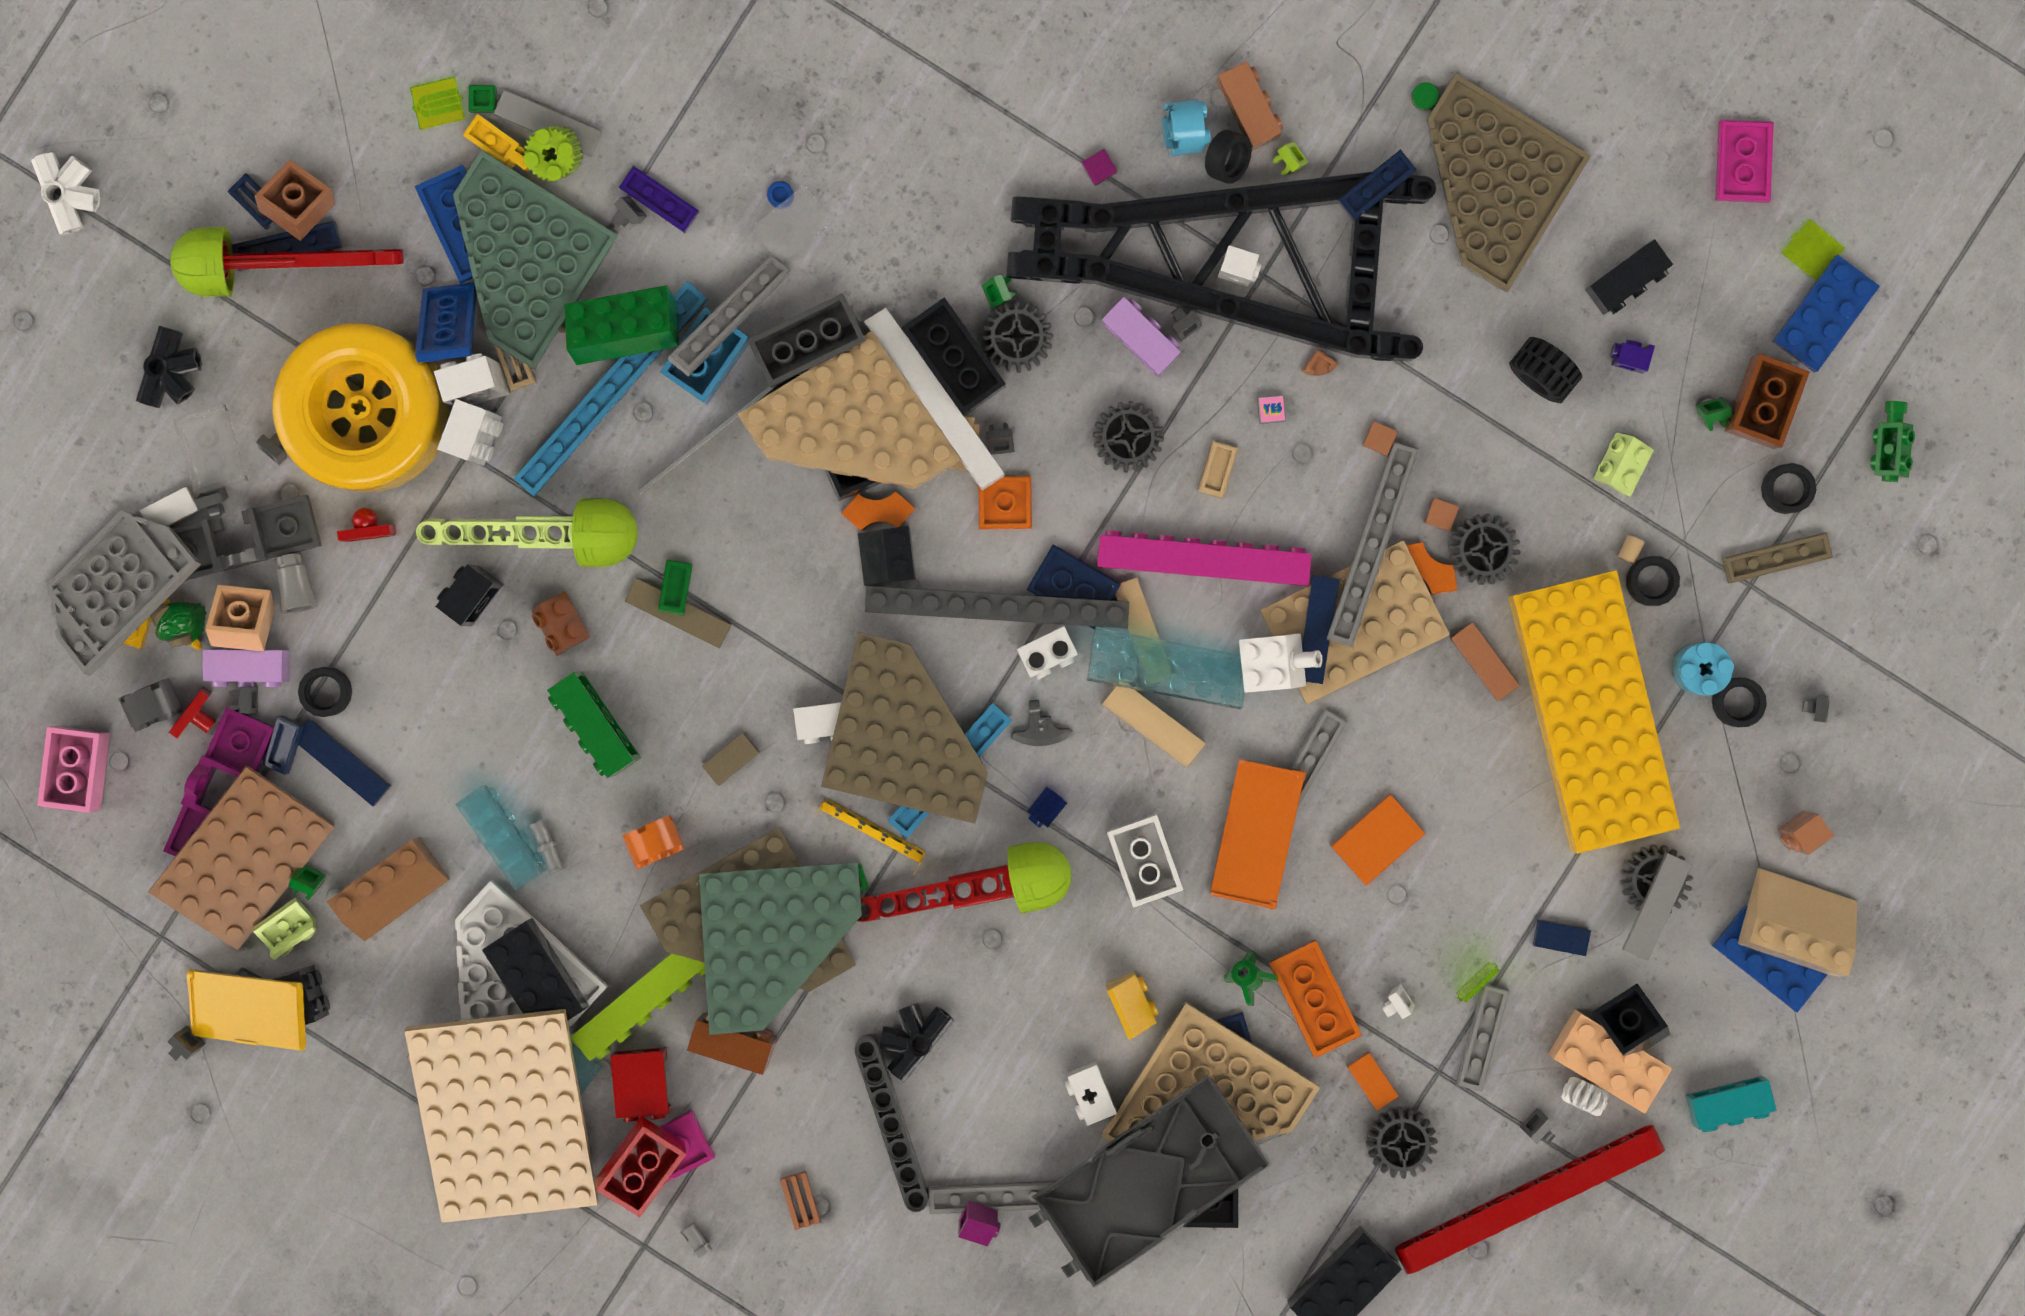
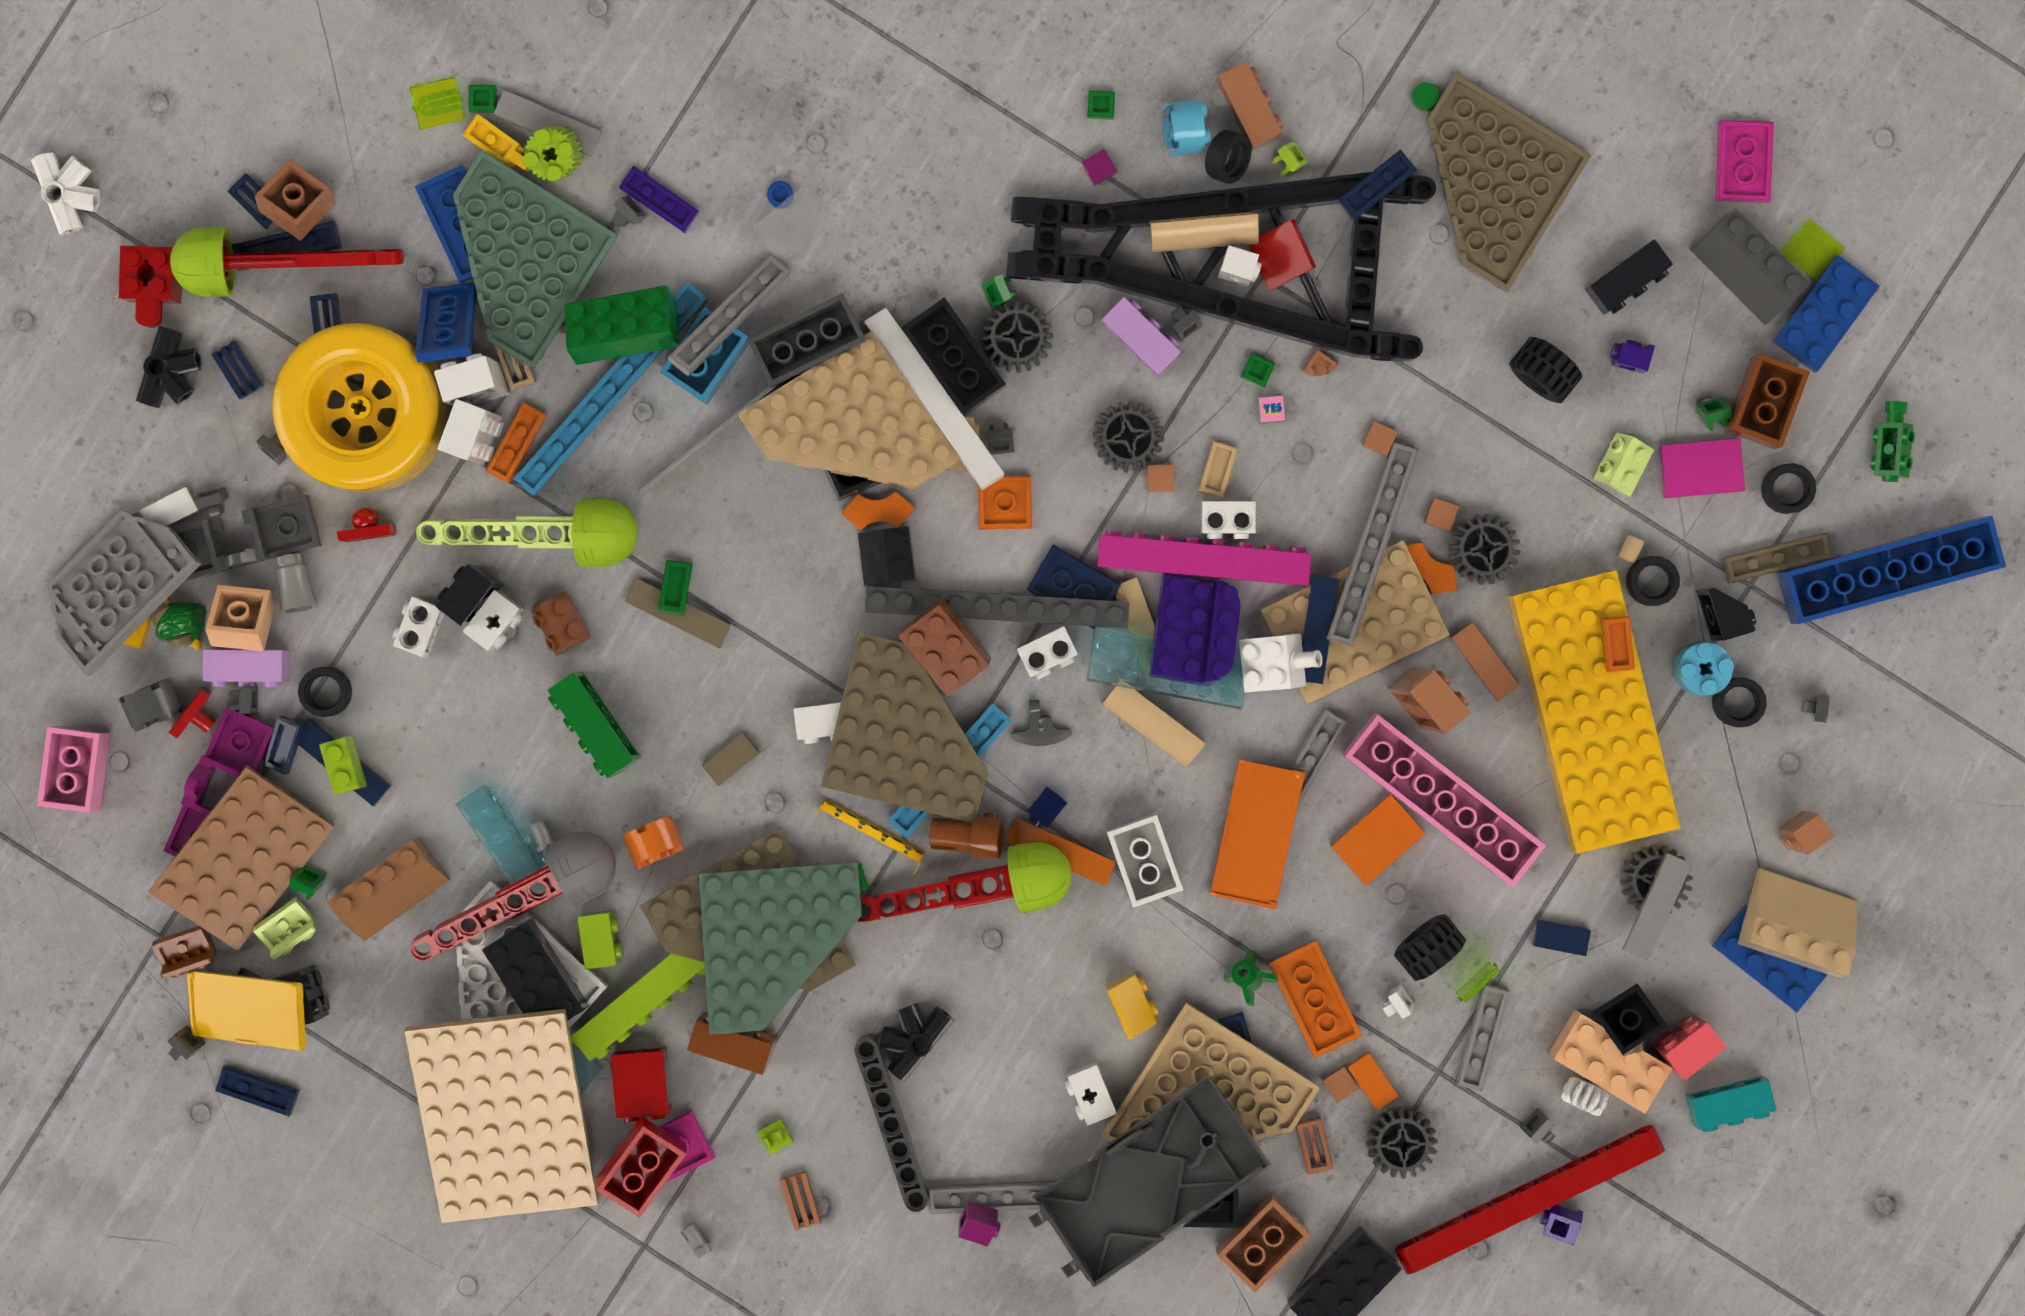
none -> red brick [118,245,182,328]
none -> dark orange bracket [152,926,216,979]
none -> dark blue tile [211,340,263,400]
none -> dark blue tile [215,1065,300,1116]
none -> dark blue tile [309,293,341,334]
none -> lime brick [319,736,367,795]
none -> white brick [392,597,445,657]
none -> piece [410,832,616,961]
none -> white brick [463,590,524,651]
none -> orange tile [485,402,547,484]
none -> lime brick [577,910,623,970]
none -> lime tile [757,1118,794,1155]
none -> dark orange brick [898,597,991,697]
none -> dark orange piece [929,812,1004,859]
none -> orange slope [1006,817,1117,886]
none -> green tile [1087,90,1115,120]
none -> nougat tile [1147,464,1175,492]
none -> tan brick [1149,211,1259,253]
none -> dark purple plate [1149,573,1241,686]
none -> white brick [1201,501,1256,539]
none -> nougat brick [1215,1192,1311,1293]
none -> green tile [1240,353,1276,388]
none -> red tile [1248,219,1316,291]
none -> nougat tile [1296,1116,1333,1175]
none -> nougat tile [1322,1066,1359,1103]
none -> bright pink brick [1342,714,1546,887]
none -> nougat brick [1387,668,1471,734]
none -> black tyre [1394,914,1466,981]
none -> dark purple brick [1540,1205,1583,1246]
none -> orange tile [1601,616,1635,672]
none -> coral brick [1653,1015,1727,1080]
none -> dark pink tile [1659,438,1745,499]
none -> dark grey slope [1690,208,1811,325]
none -> black slope [1696,588,1756,641]
none -> blue brick [1777,516,2006,624]

